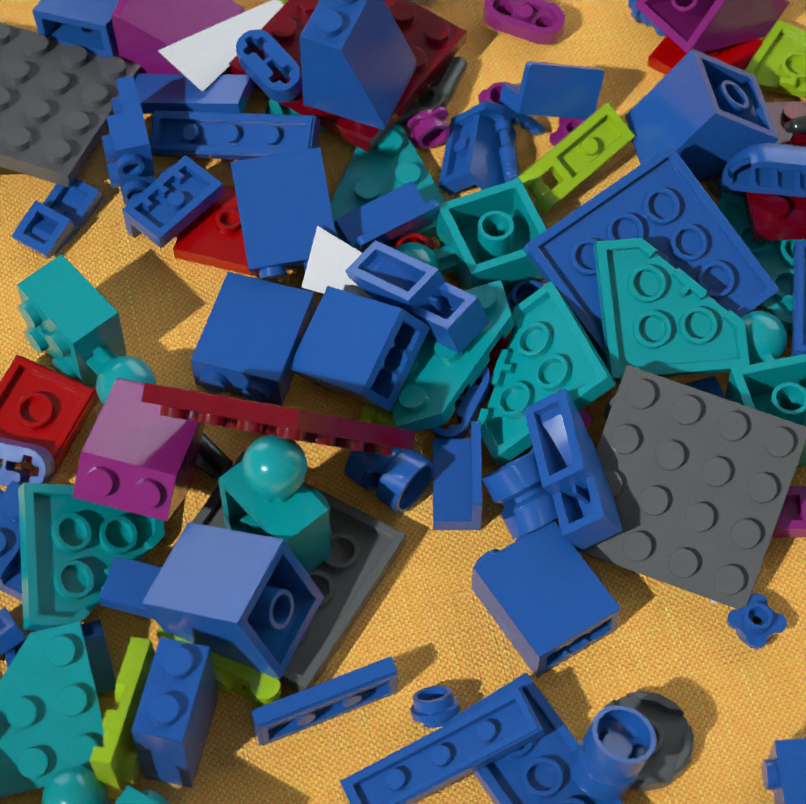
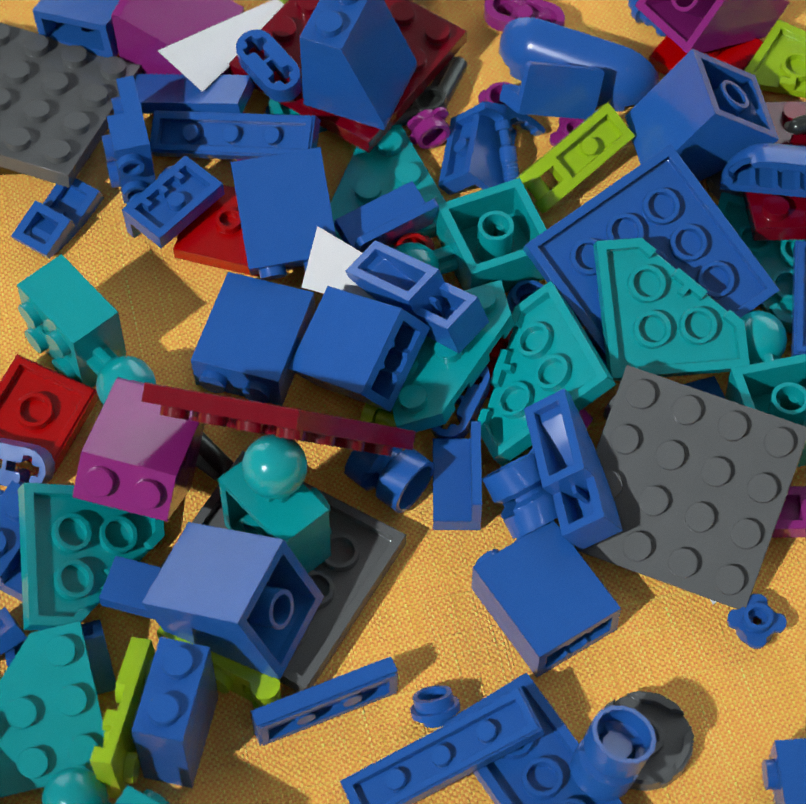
none -> blue brick [499,17,660,112]

